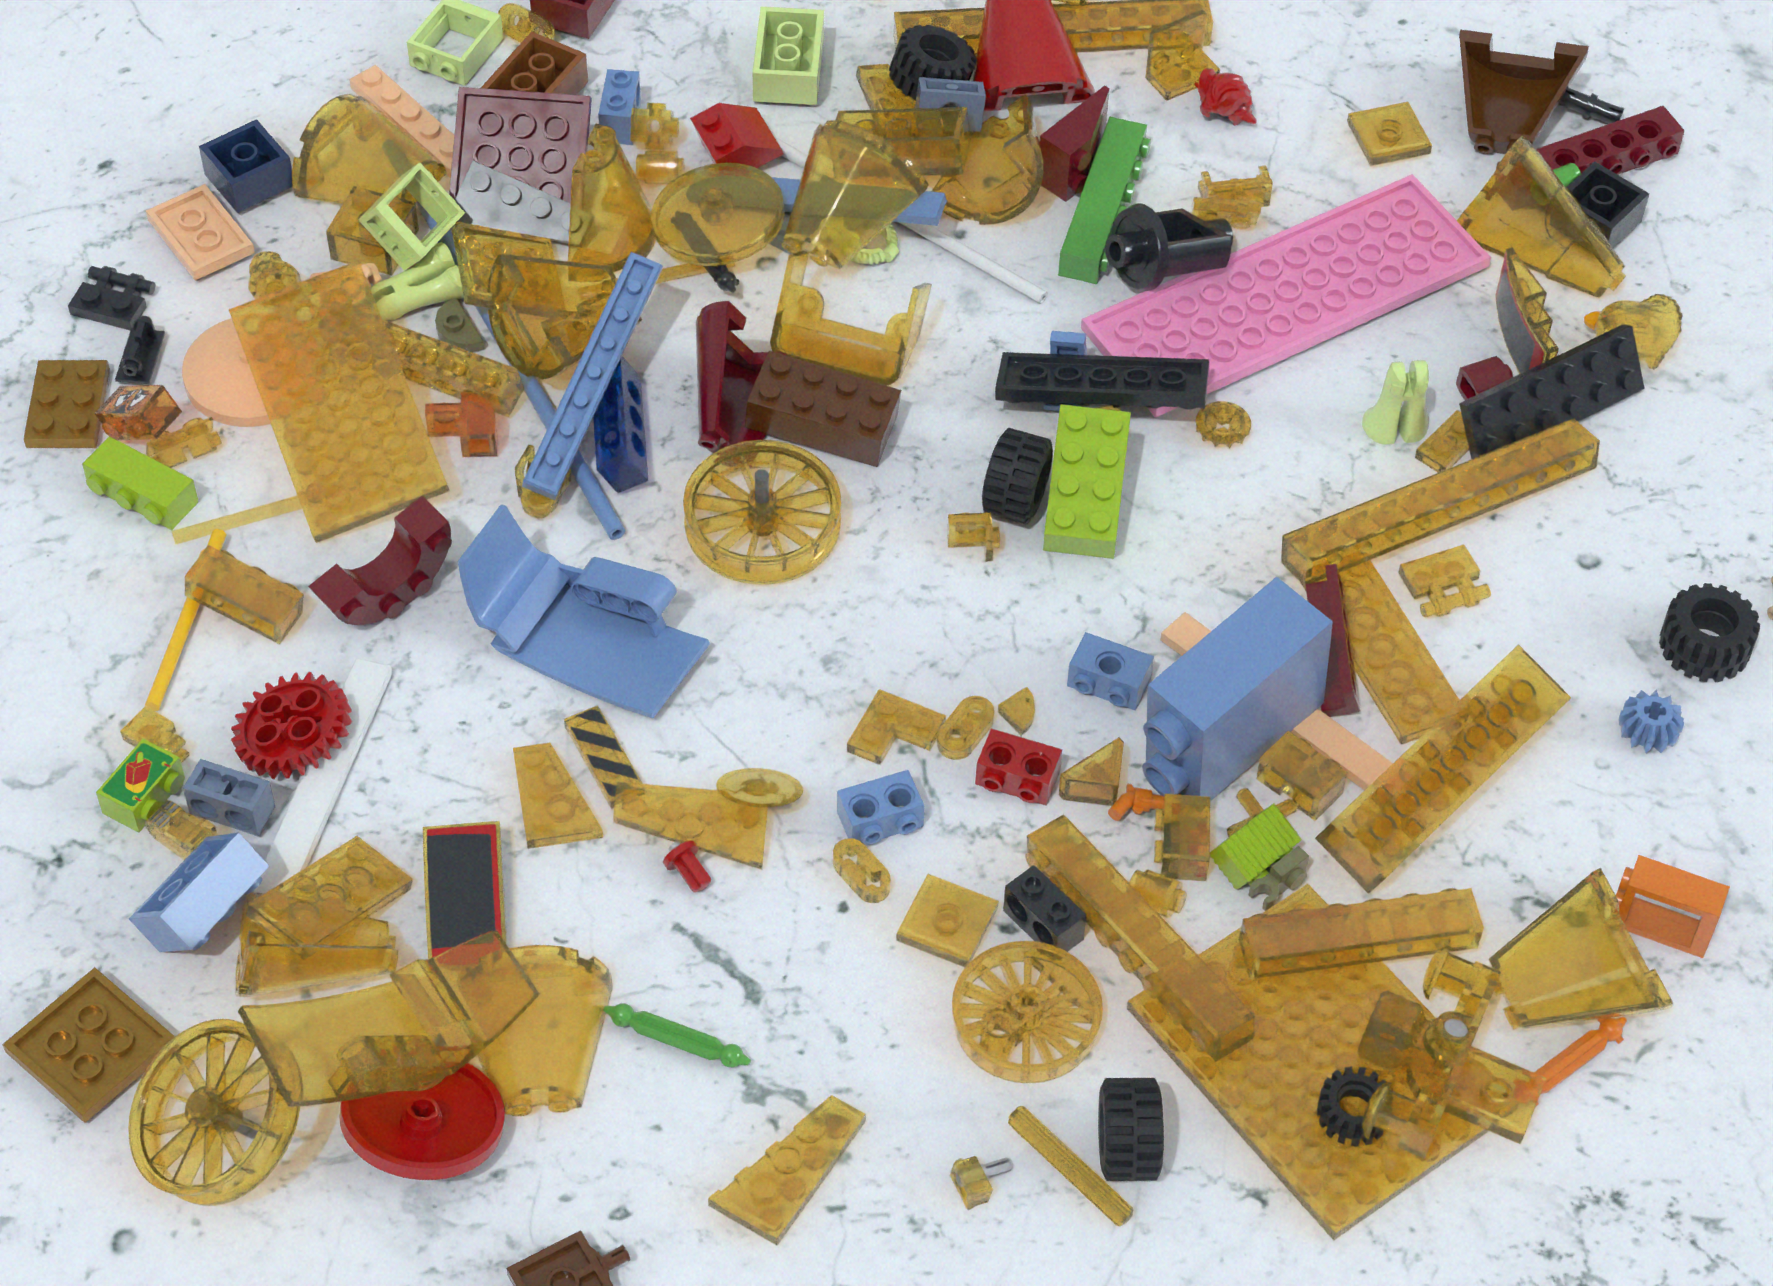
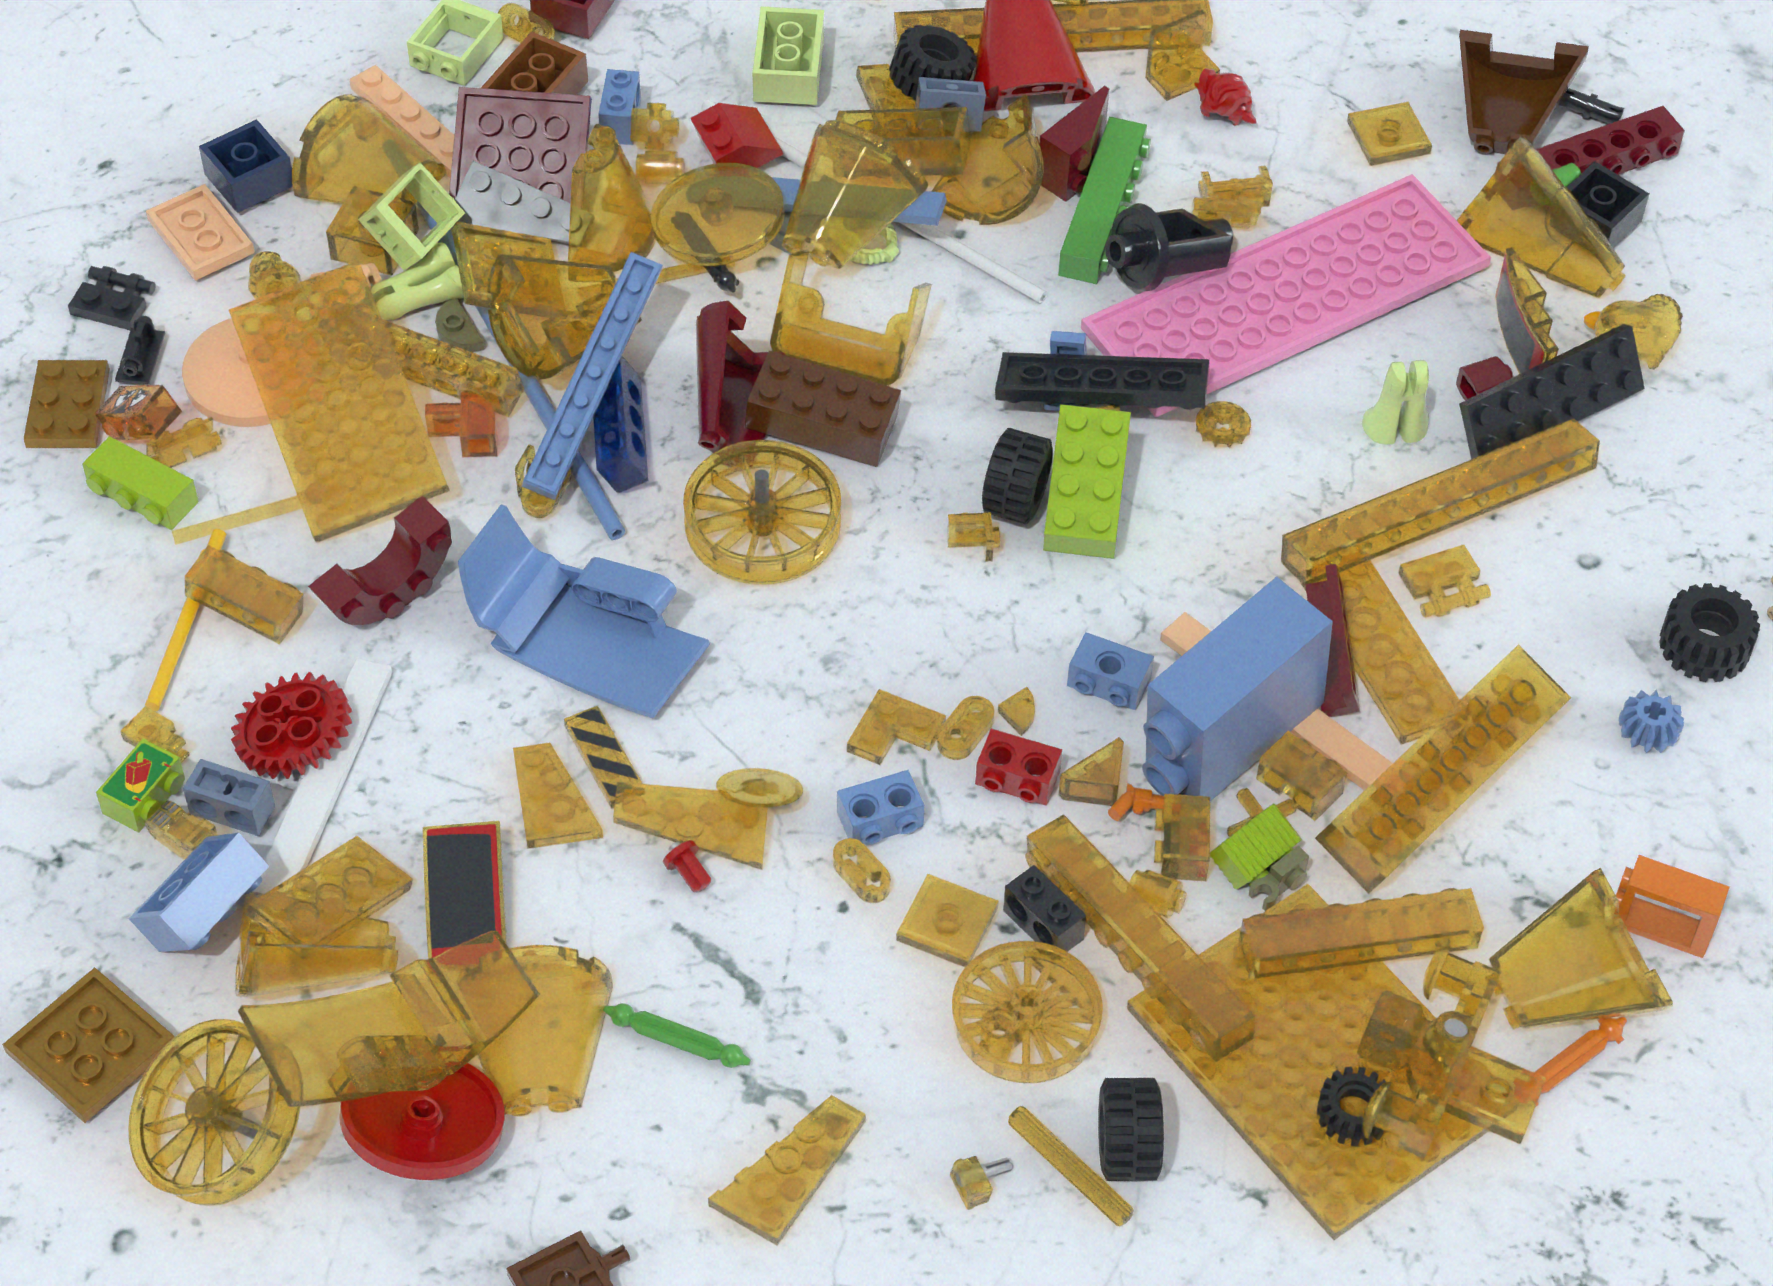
clear yellow plate [1415,410,1469,476] -> none

